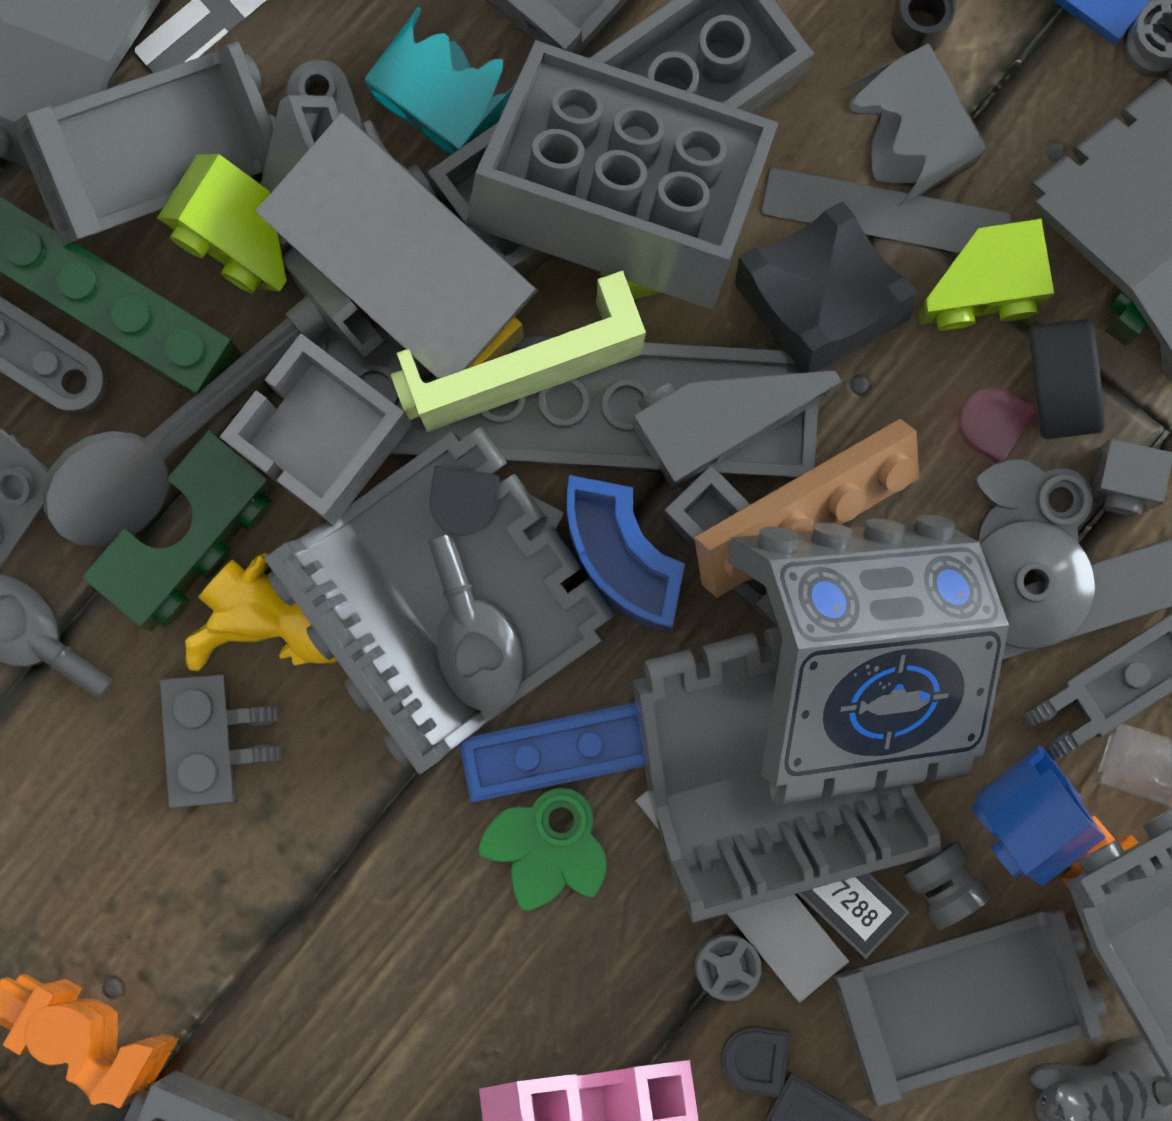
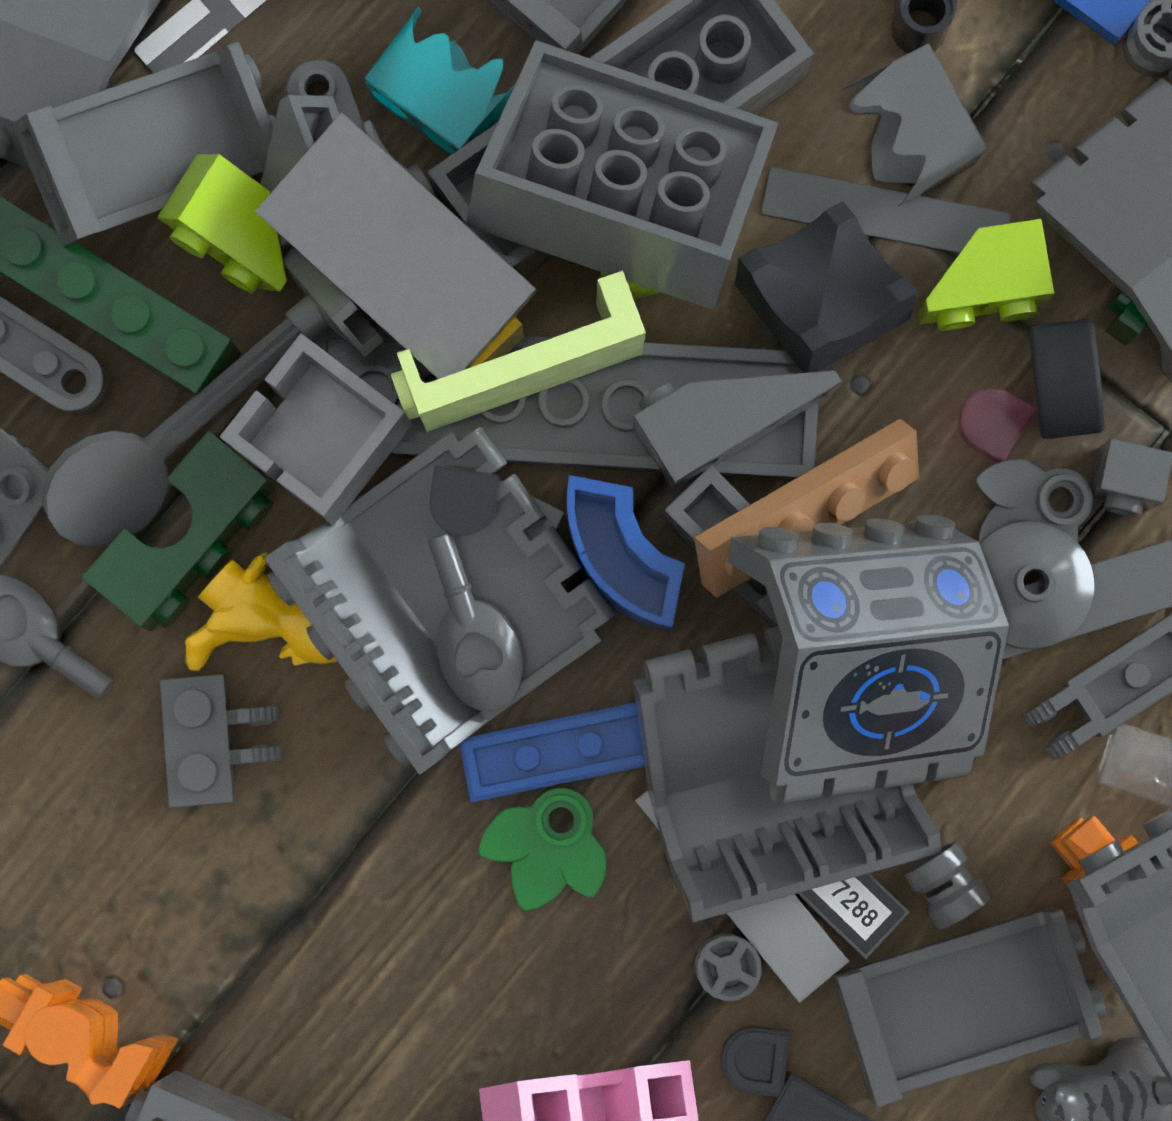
blue brick [971,745,1107,886] -> none

